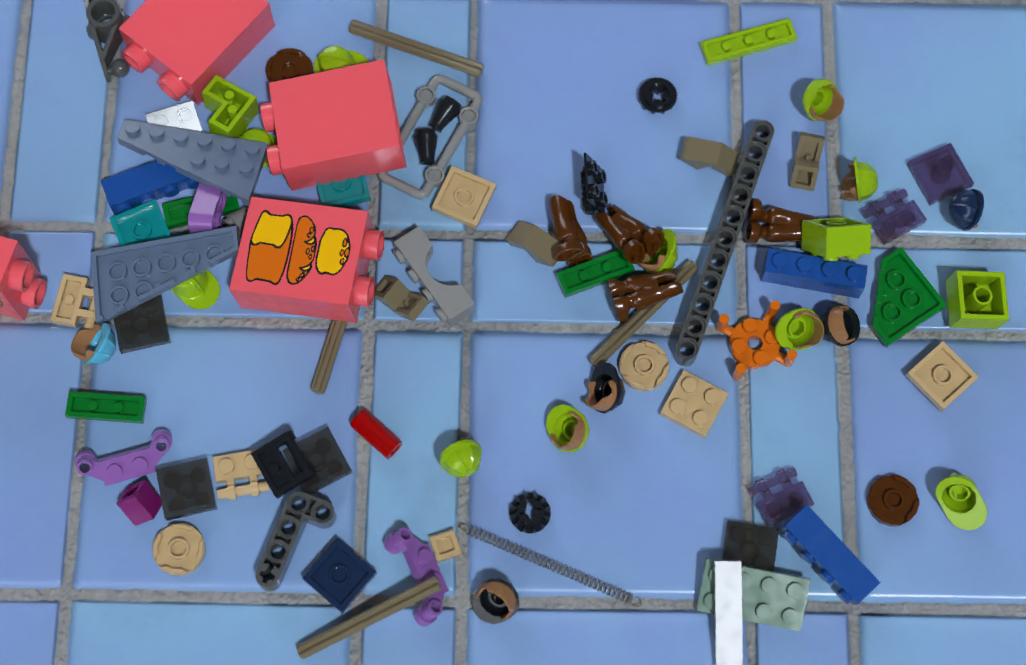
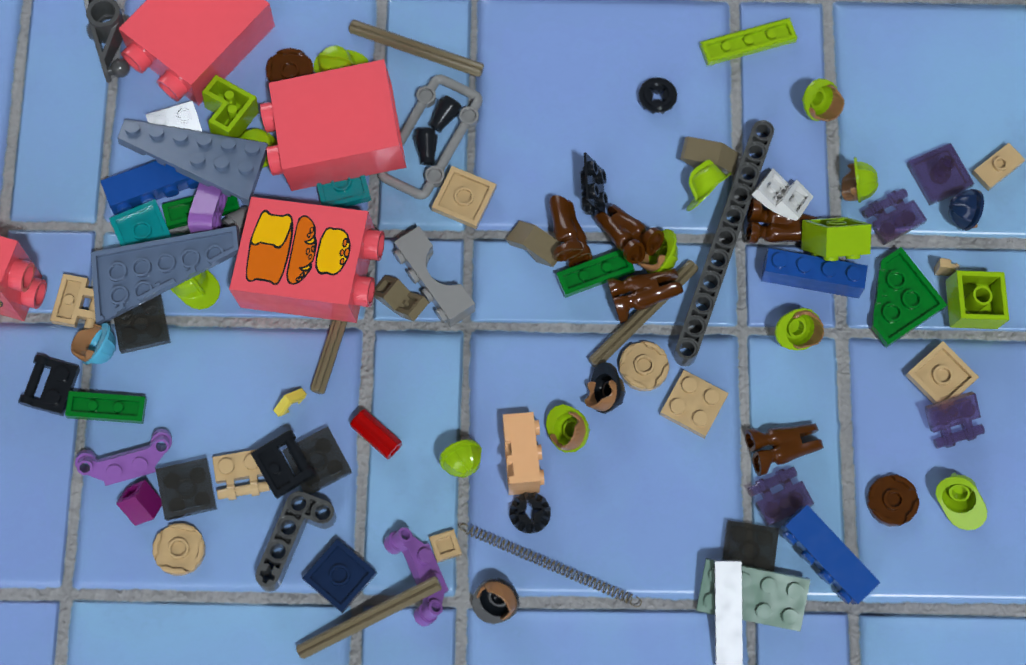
orange plate [716,300,797,381] -> none
dark tan slope [790,132,825,191] -> none
piece [820,304,860,347] -> none
none -> black plate [18,355,80,416]
none -> light yellow tile [273,388,307,417]
none -> light nougat wedge [503,412,545,495]
none -> lime piece [686,160,731,211]
none -> reddish brown piece [745,423,824,476]
none -> white slope [751,169,814,221]
none -> clear purple plate [925,391,985,449]
none -> tan tile [934,258,960,276]
none -> tan plate [972,143,1025,191]

